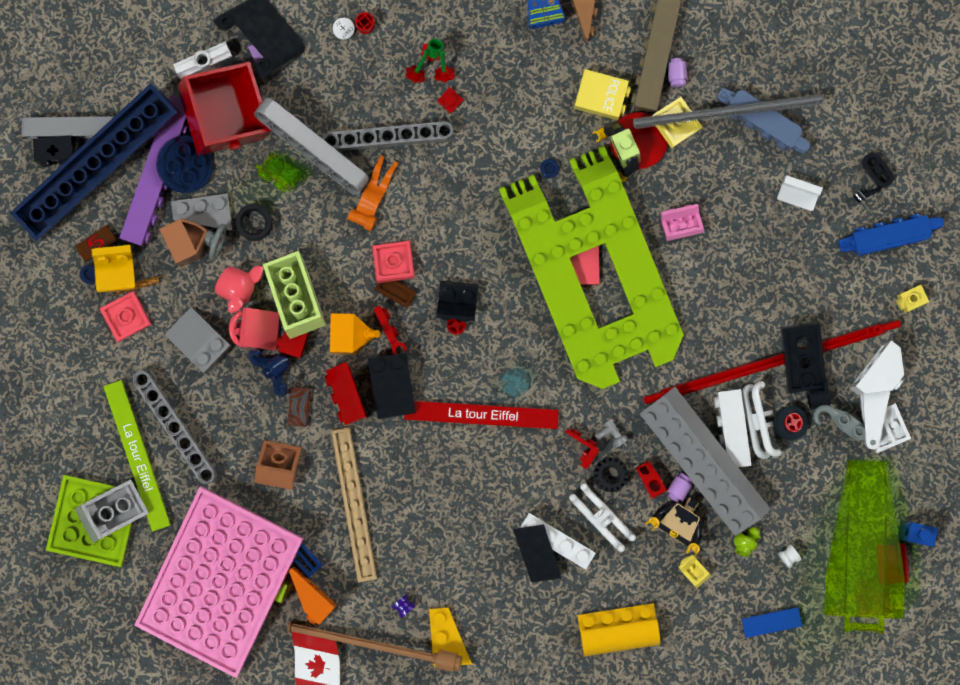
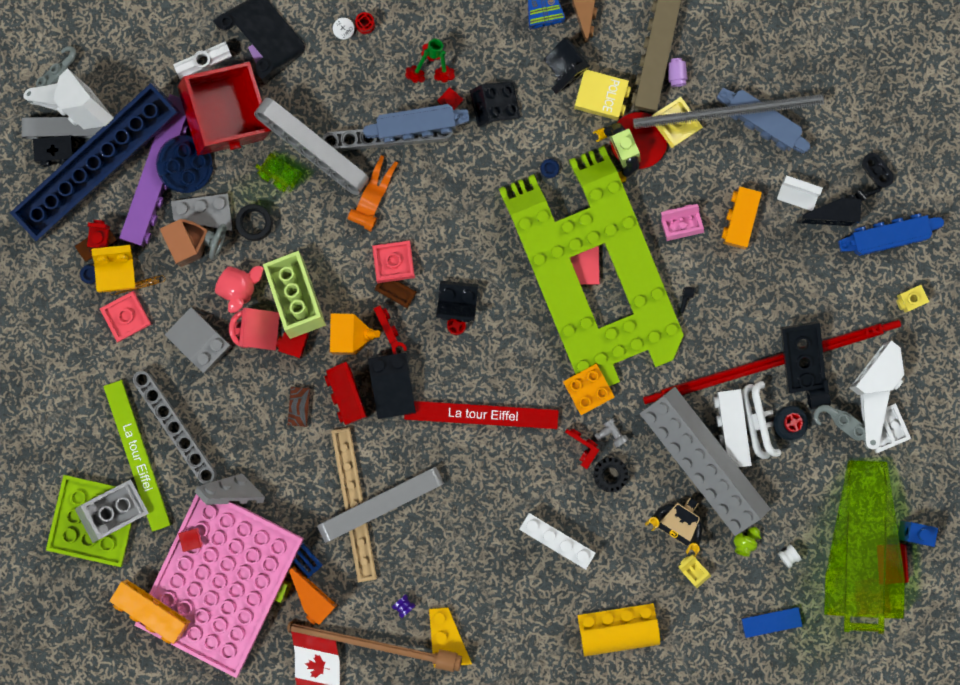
dark blue piece [248,349,290,397] -> none
nougat slope [255,440,302,490] -> none
clear light blue brick [501,368,530,399] -> none
black sticker [513,524,562,582] -> none
white piece [569,483,636,552] -> none
red leg [635,460,667,500] -> none
lavender brick [667,473,693,502] -> none
none -> white slope [23,46,114,129]
none -> red bracket [87,220,110,248]
none -> light orange brick [109,579,191,644]
none -> red tile [178,528,203,552]
none -> light grey wing [195,473,265,505]
none -> light grey beam [317,467,445,543]
none -> sand blue hinge [363,104,469,143]
none -> black bracket [470,81,521,127]
none -> black bracket [544,37,590,94]
none -> light orange hinge [563,363,615,415]
none -> black hand [679,287,694,313]
none -> light orange brick [721,186,762,249]
none -> black slope [797,195,861,226]

